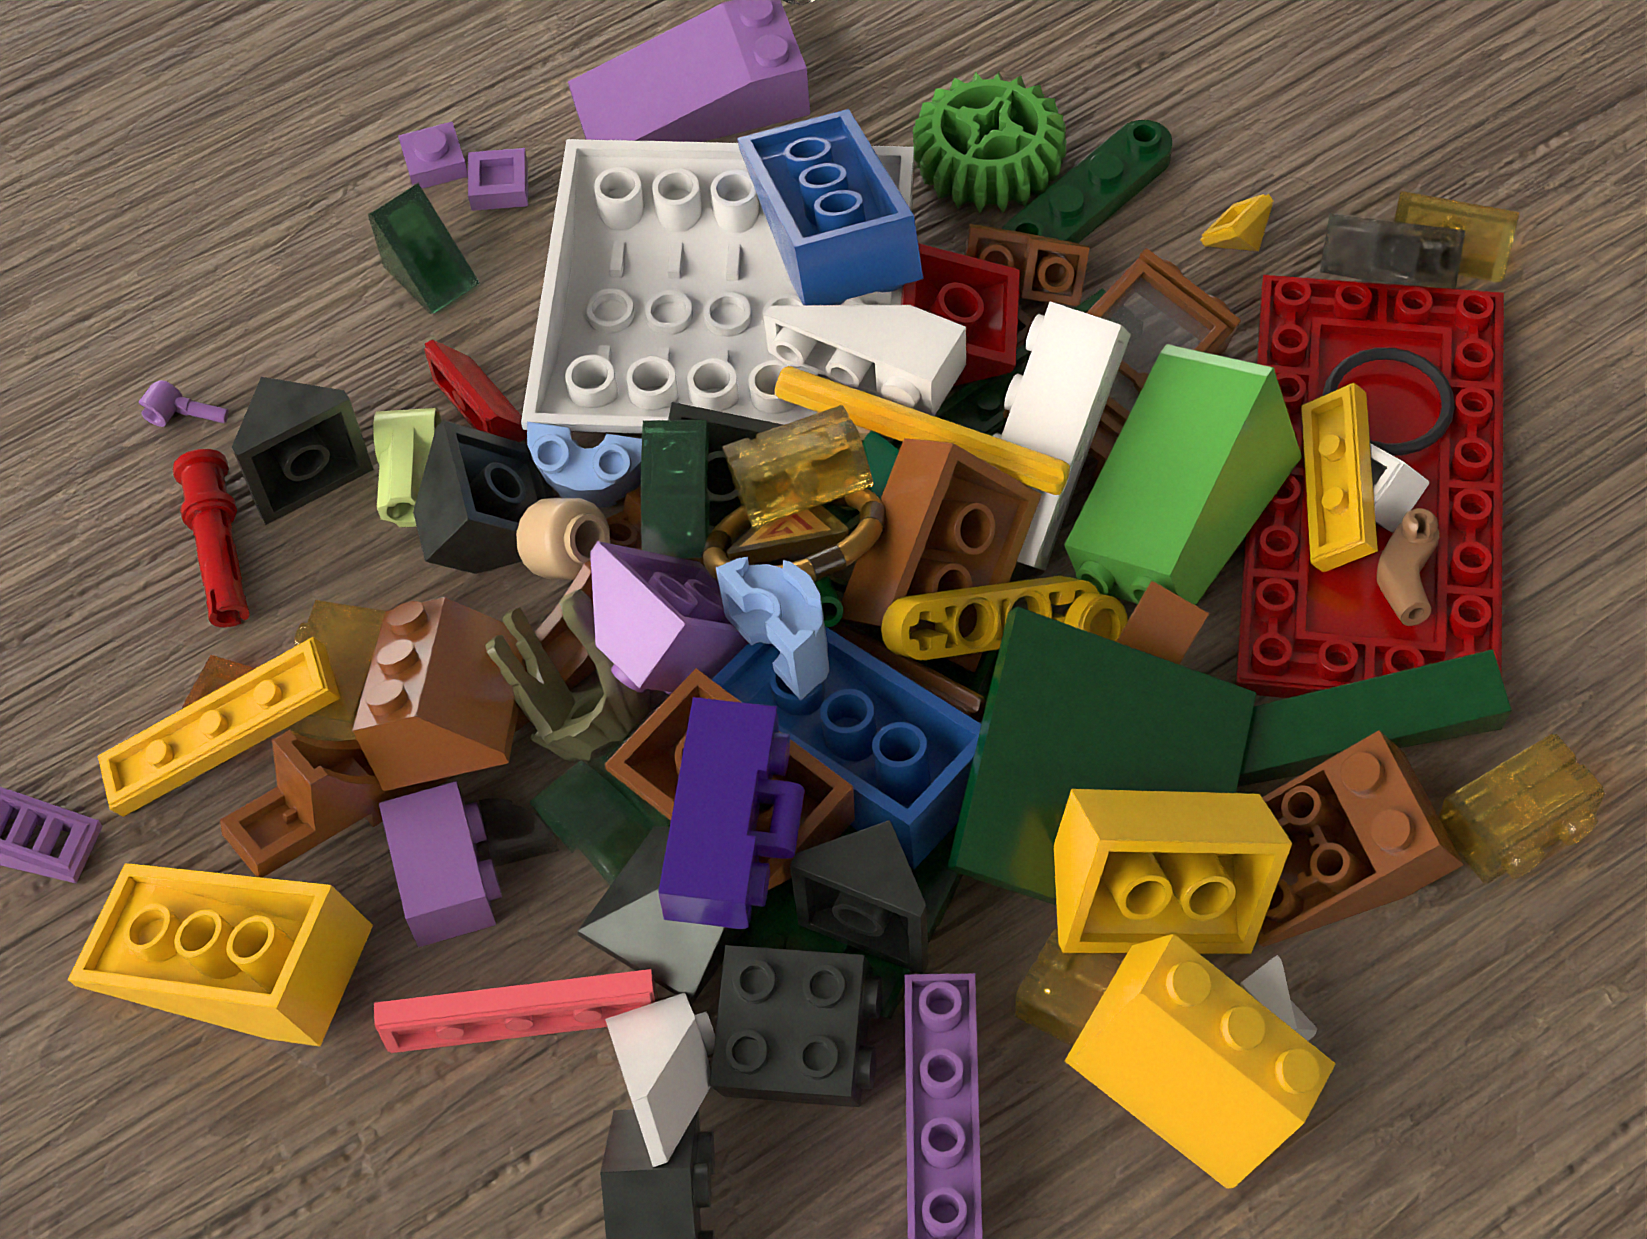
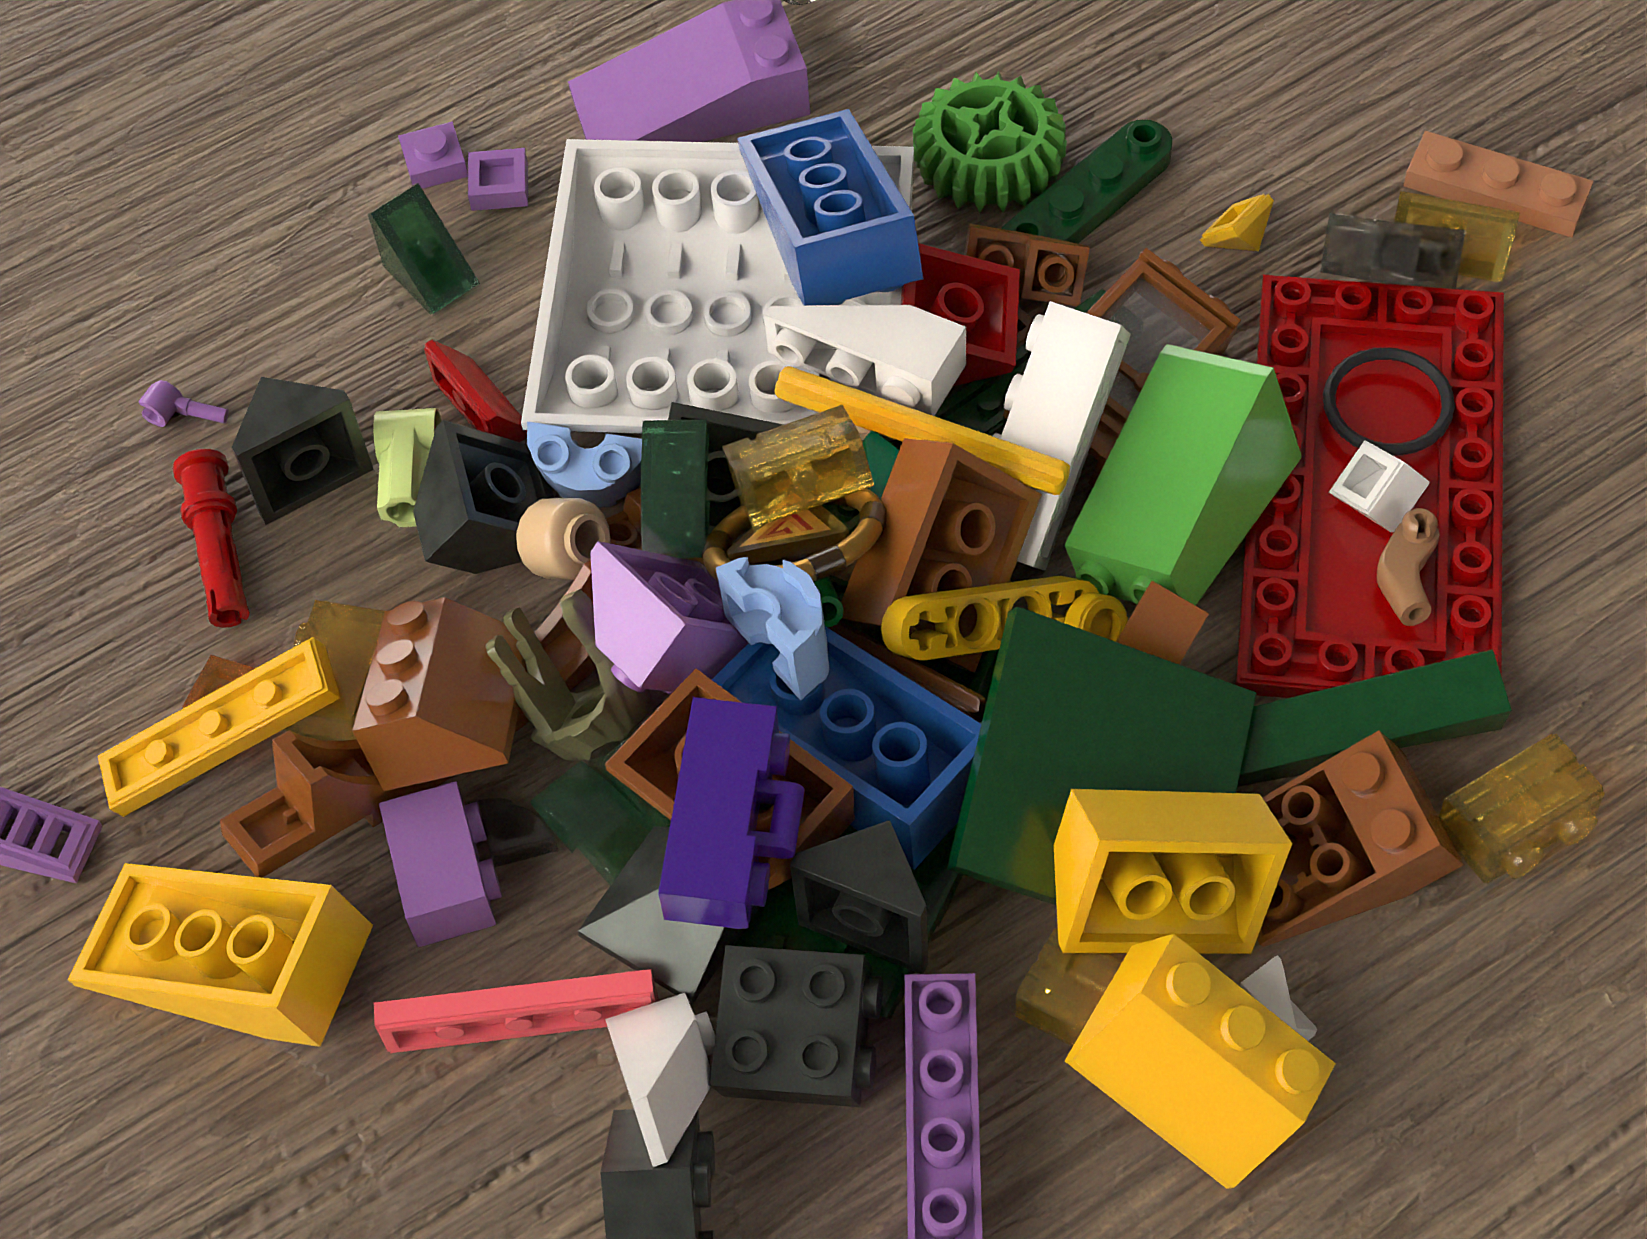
yellow tile [1302,383,1378,572] -> none
none -> nougat plate [1404,131,1593,238]

